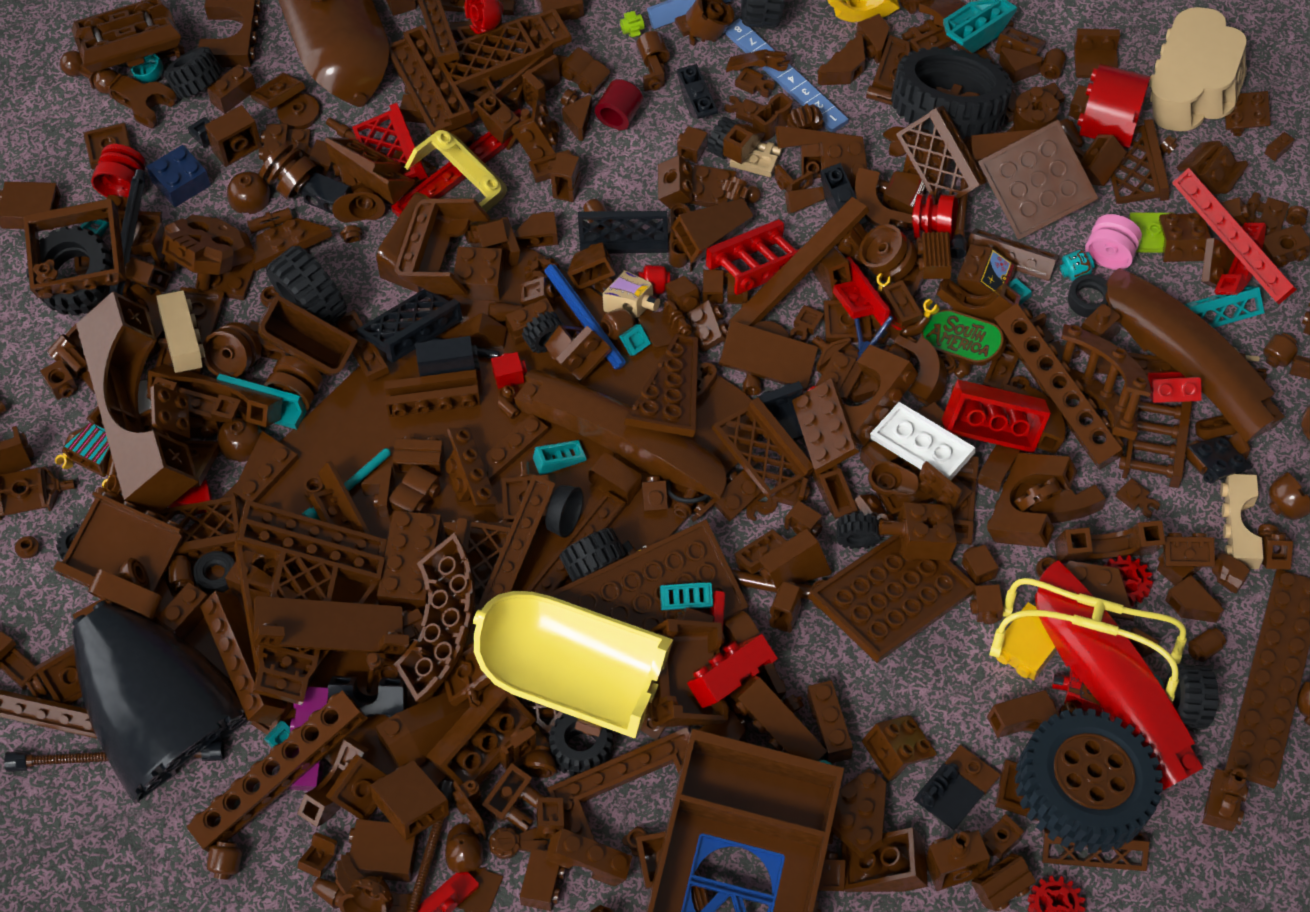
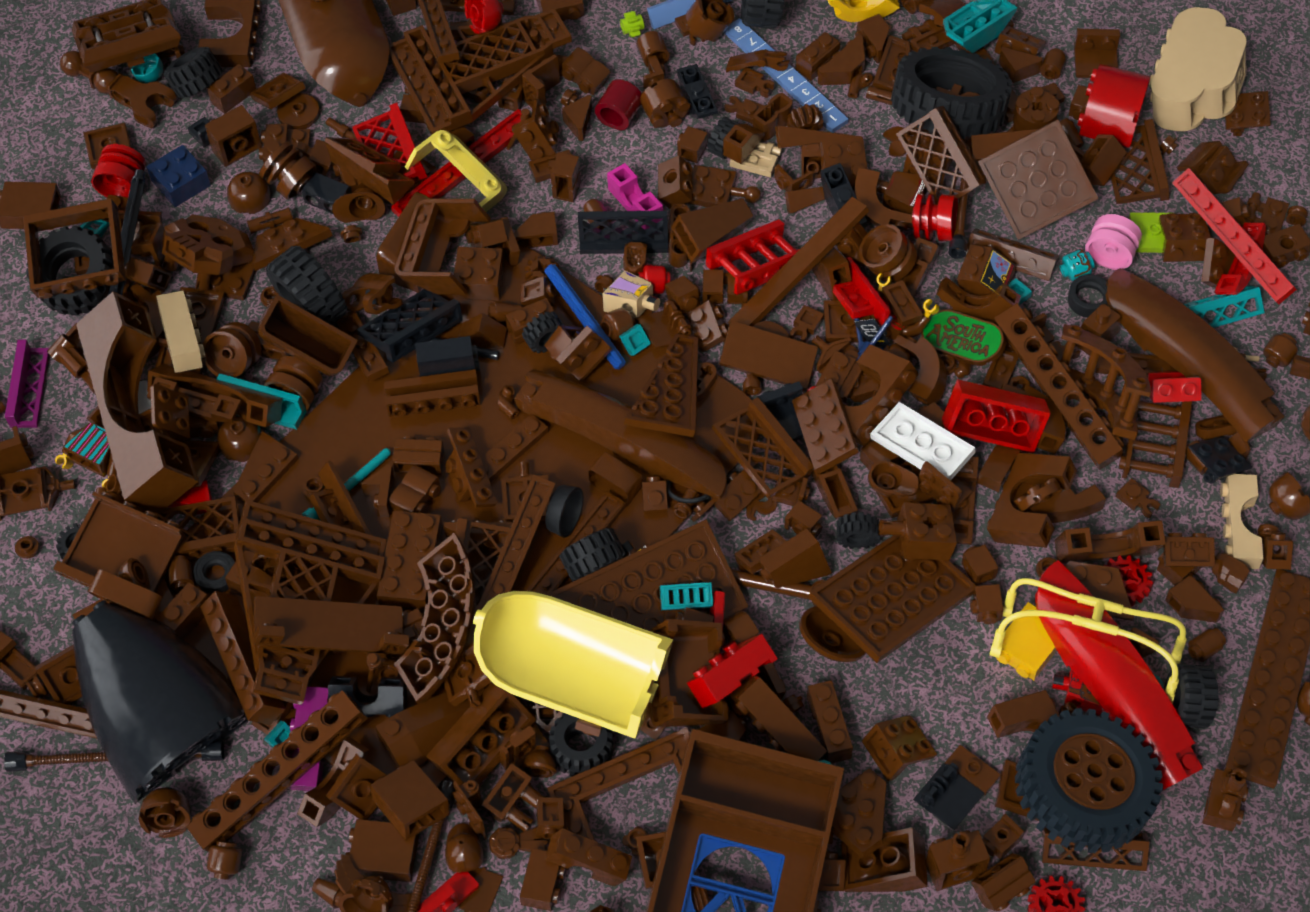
reddish brown plate [33,259,58,283] -> none
reddish brown brick [40,360,78,401] -> none
reddish brown bracket [297,832,337,878] -> none
reddish brown slope [474,90,520,144] -> none
red brick [491,352,527,389] -> none
teal slope [533,440,586,475] -> none
reddish brown torso [567,243,616,291] -> none
reddish brown gear [722,176,750,201] -> none
reddish brown brick [769,582,803,633] -> none
reddish brown plate [854,495,894,521] -> none
reddish brown brick [917,232,952,279] -> none
reddish brown piece [1265,132,1295,161] -> none
none -> magenta fence [5,339,49,428]
none -> reddish brown cylinder [138,787,191,838]
none -> reddish brown piece [342,273,403,315]
none -> dark pink arch [607,163,663,230]
none -> reddish brown rock [623,242,647,276]
none -> reddish brown brick [640,79,690,128]
none -> reddish brown brick [795,32,840,81]
none -> reddish brown dish [799,606,866,662]
none -> reddish brown arm [847,73,873,99]
none -> black sticker [854,319,890,347]

